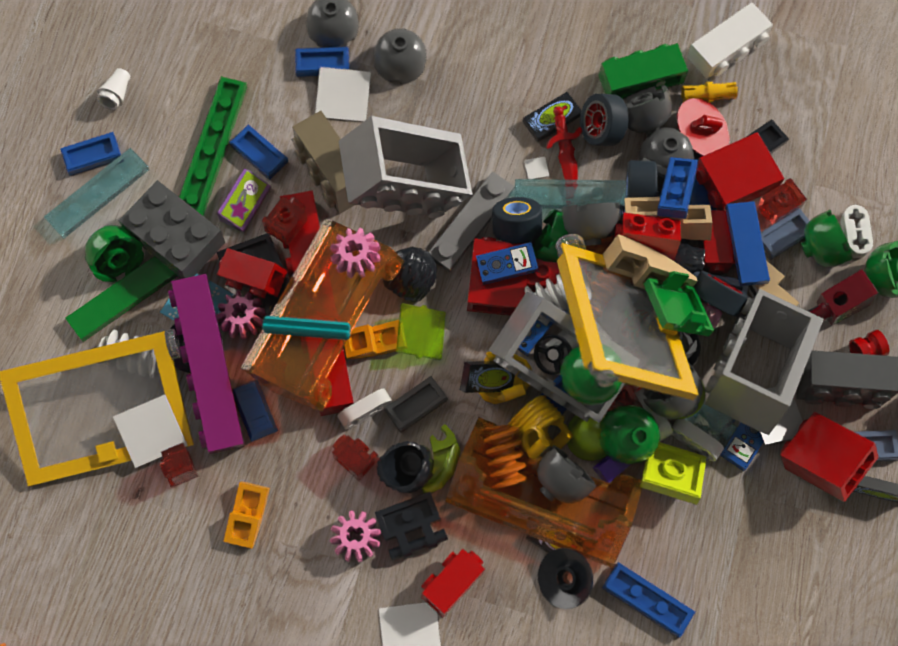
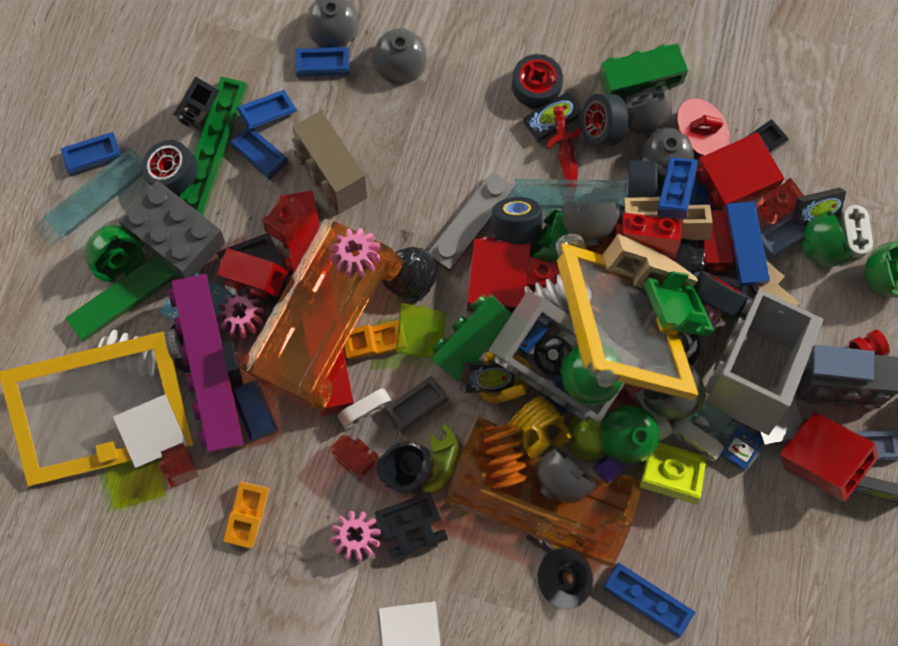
white cone [97,68,131,110] -> none
slope [217,169,271,232] -> none
teal axle [263,316,351,340] -> none
white sticker [315,67,371,121] -> none
light grey hose [339,116,472,218] -> none
red brick [421,549,485,618] -> none
blue tile [476,242,539,285] -> none
white sticker [524,157,549,179] -> none
yellow pin [681,81,738,103] -> none
white brick [687,2,773,80] -> none
dark red torso [808,269,878,326] -> none
none -> clear neon green piece [105,458,166,510]
none -> wheel [141,140,198,194]
none -> black brick [173,76,220,128]
none -> black tile [221,341,243,388]
none -> blue tile [236,90,297,130]
none -> green brick [431,293,512,382]
none -> wheel [511,54,563,108]
none -> tile [792,187,846,226]
none -> sand blue tile [811,345,874,382]

